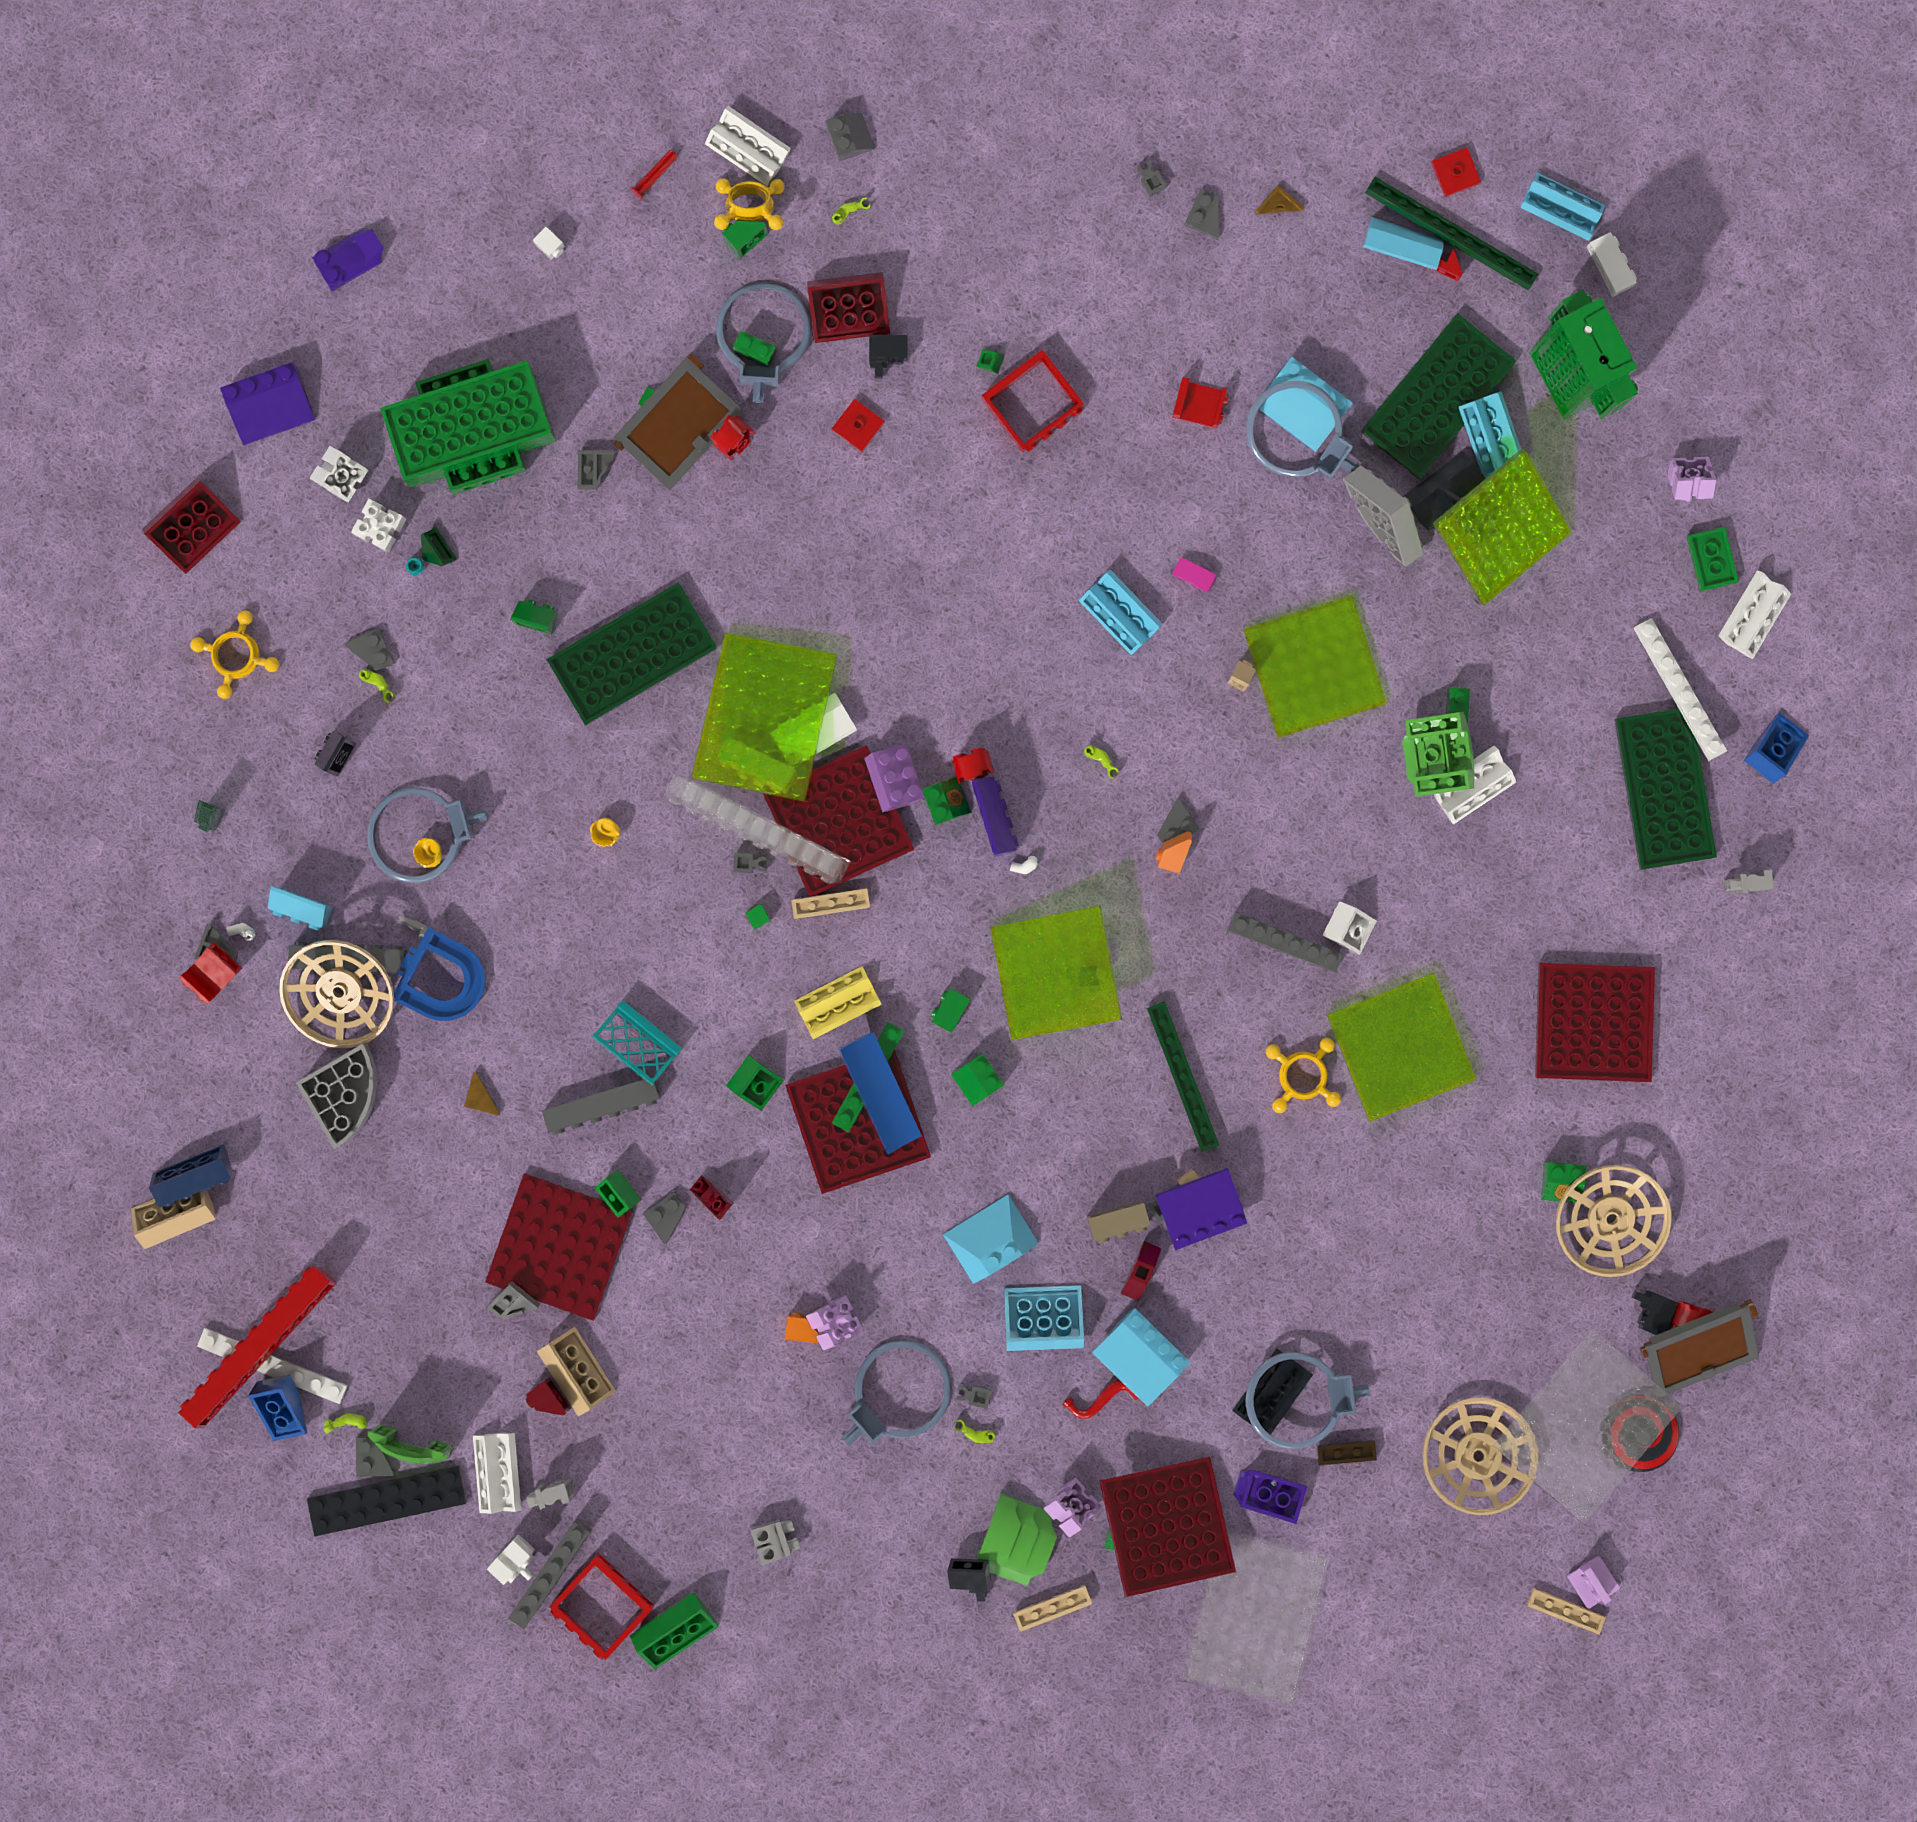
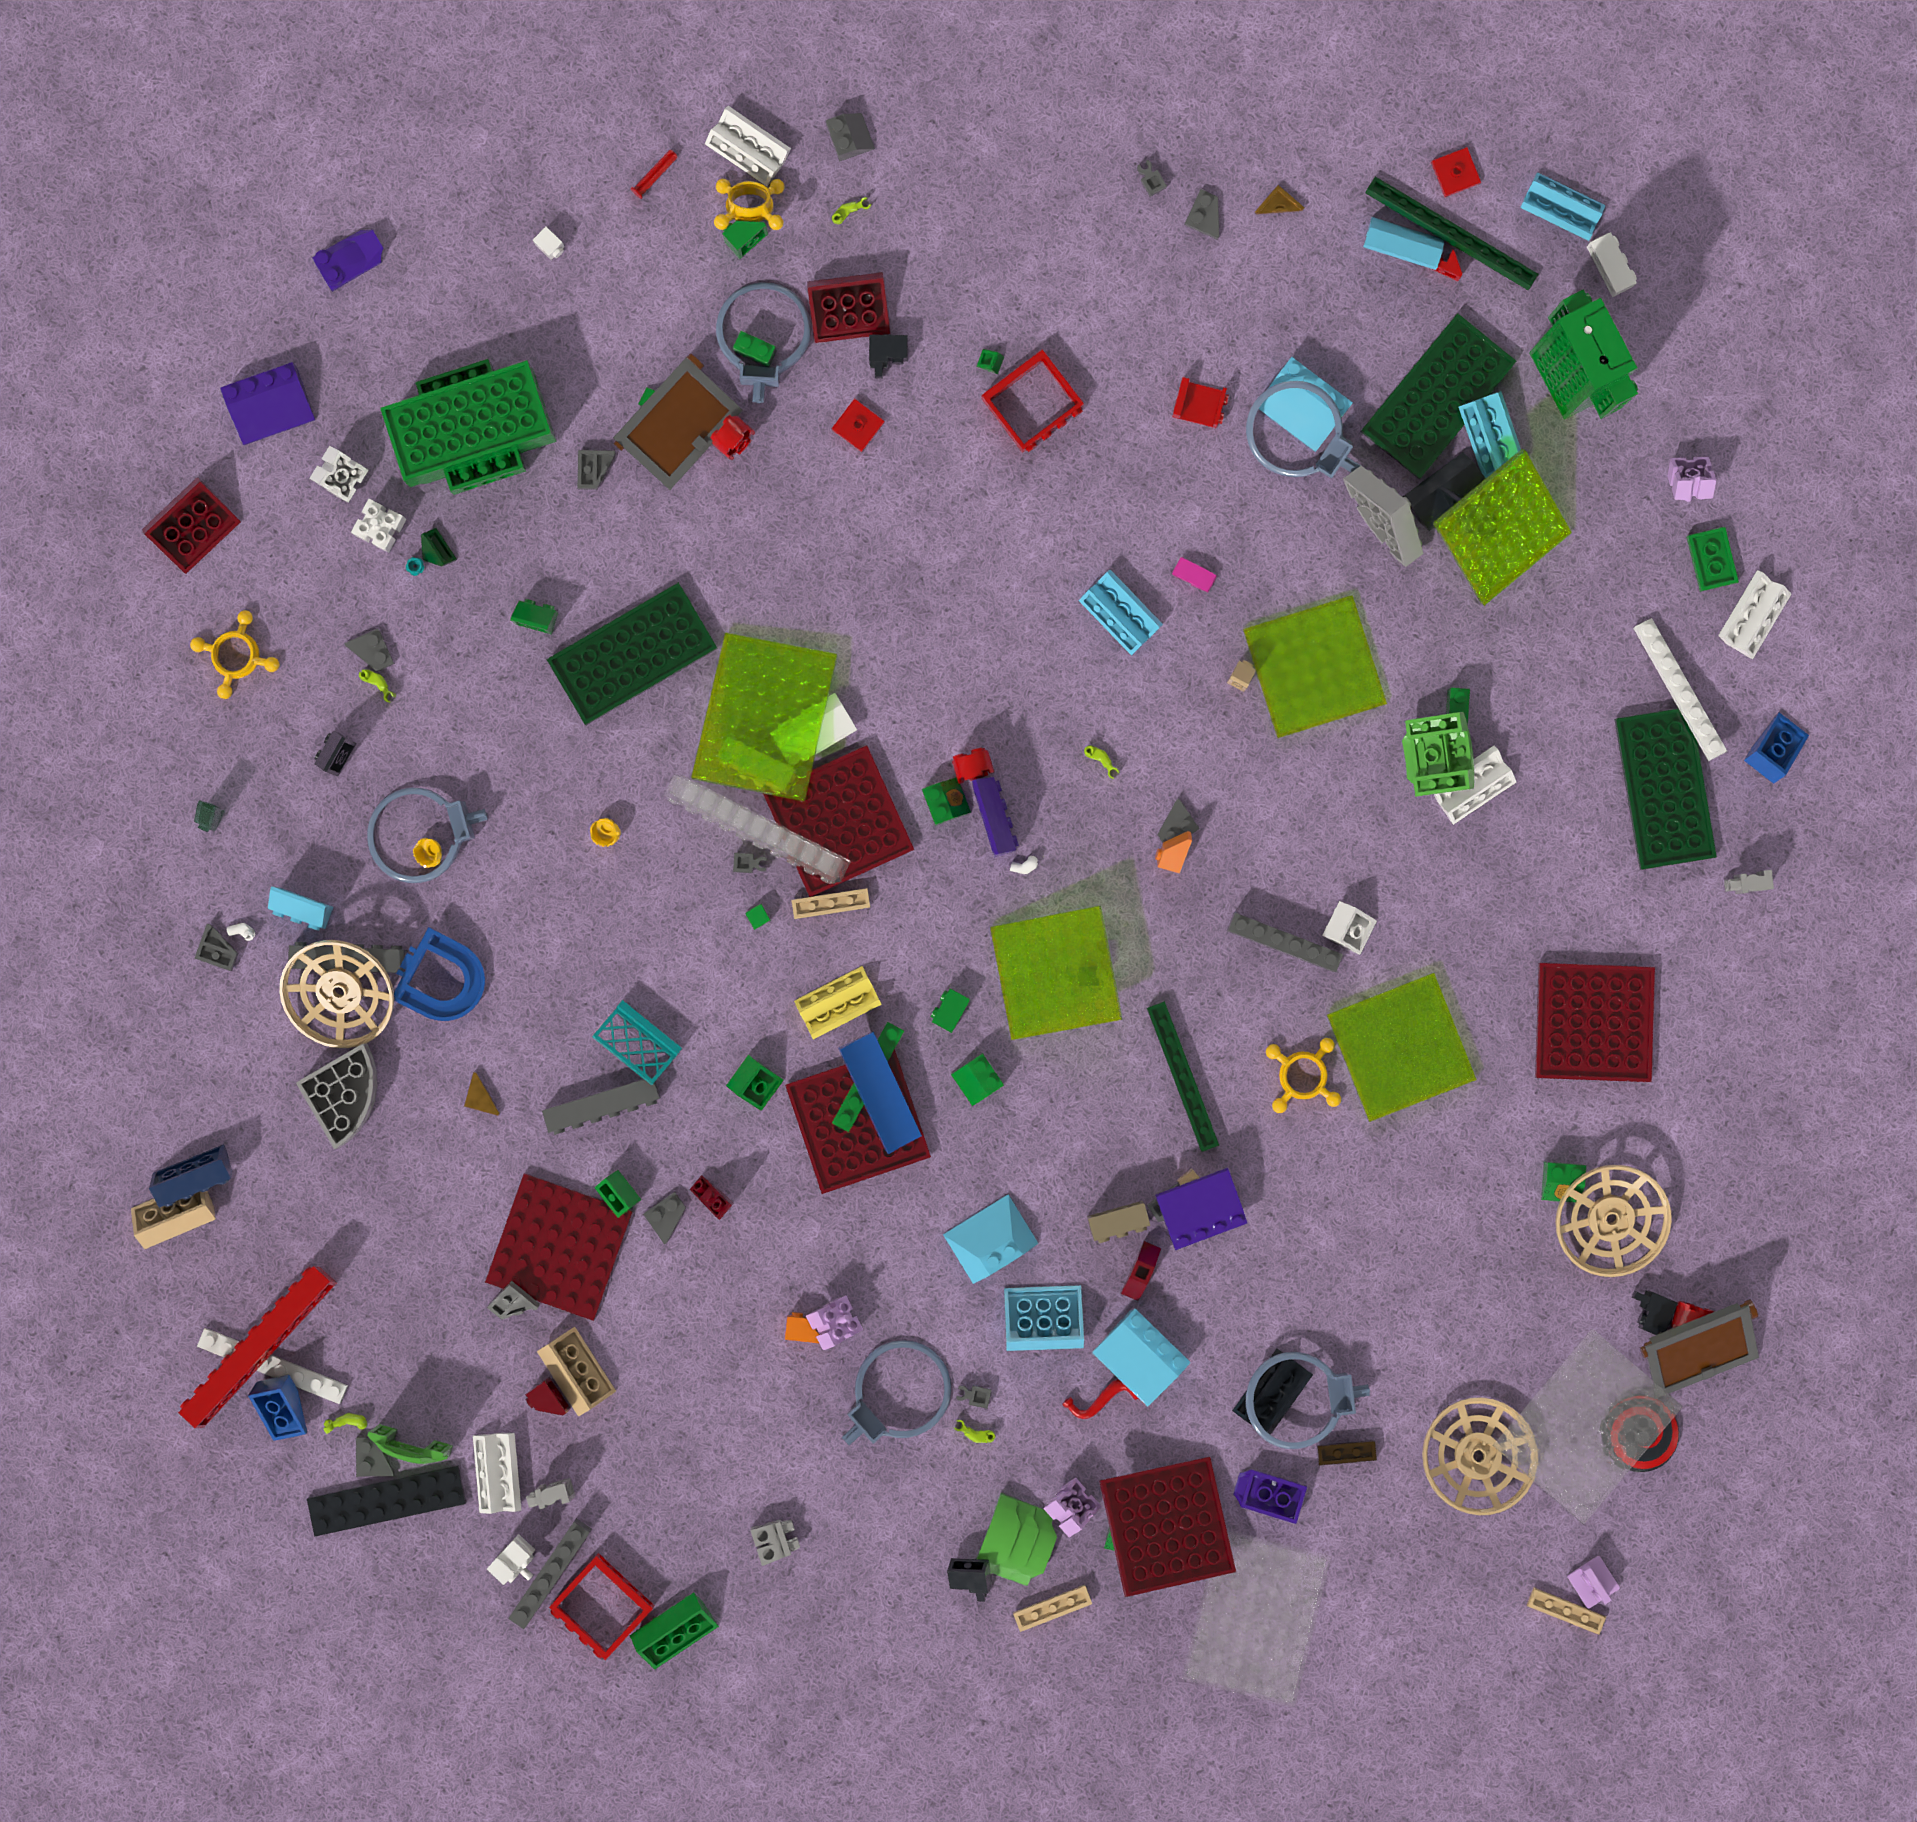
red panel [179,942,242,1004] -> none
light grey bar [399,916,428,940] -> none
medium lavender brick [865,744,924,812] -> none

